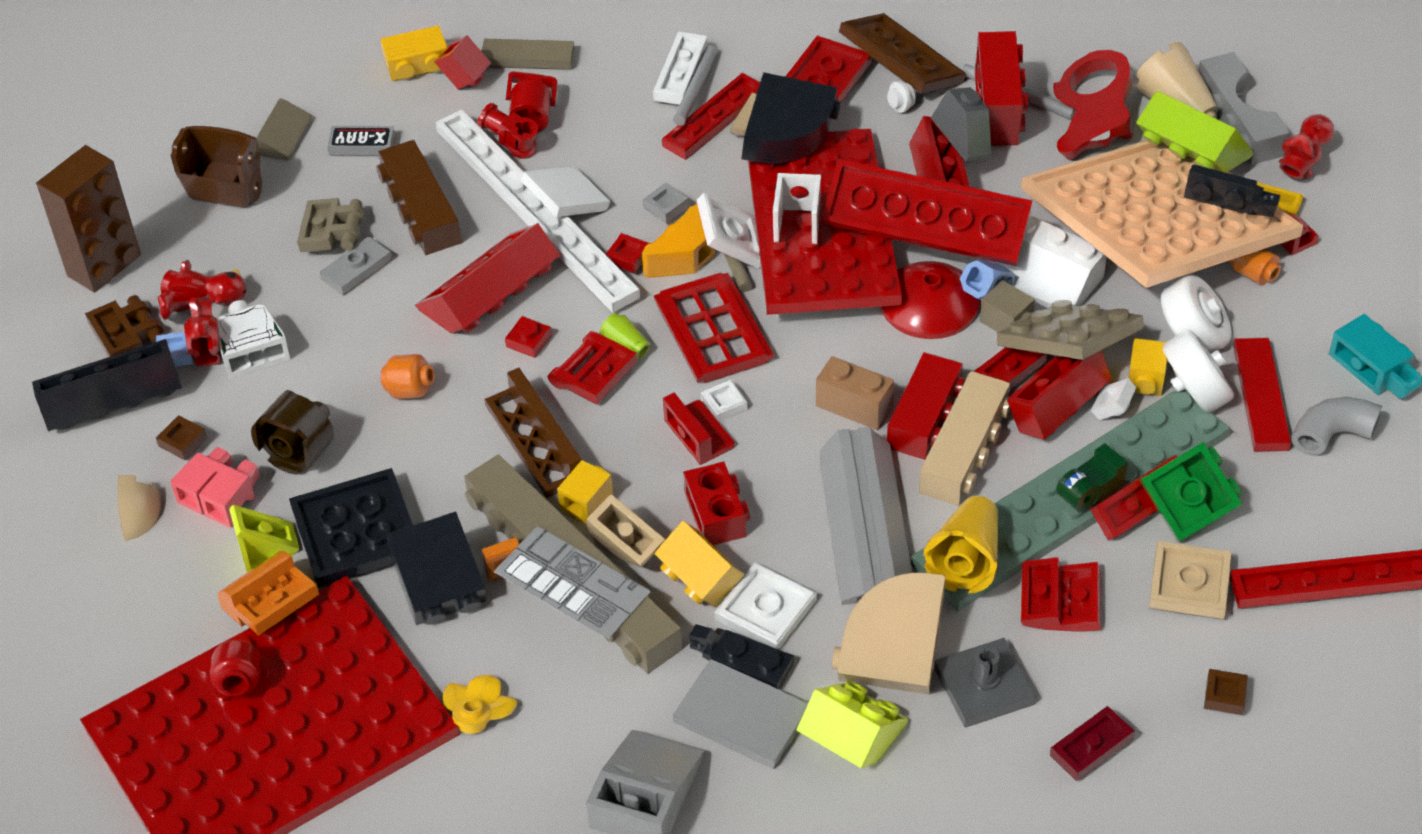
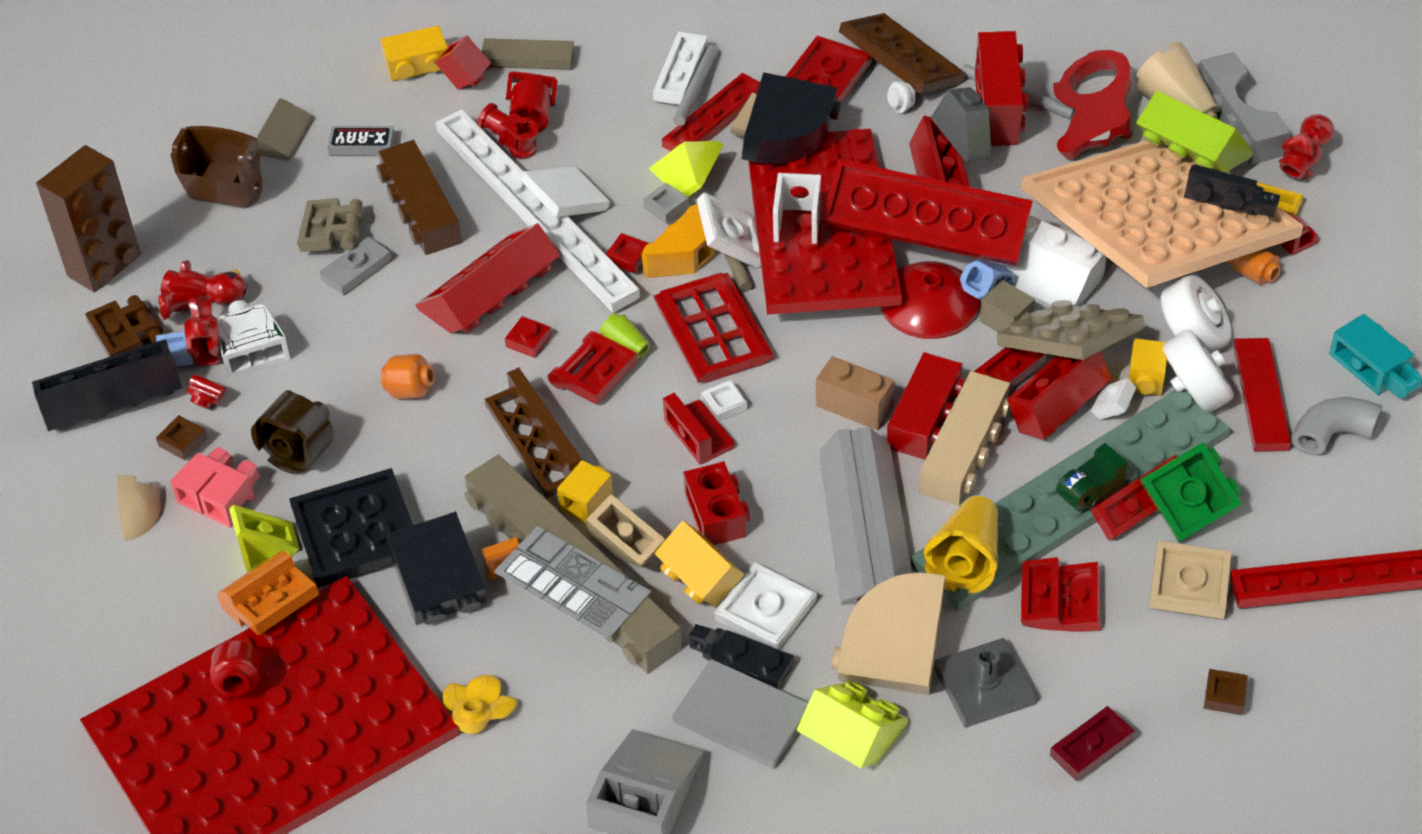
none -> red plate [186,374,226,410]
none -> neon yellow slope [648,141,724,197]

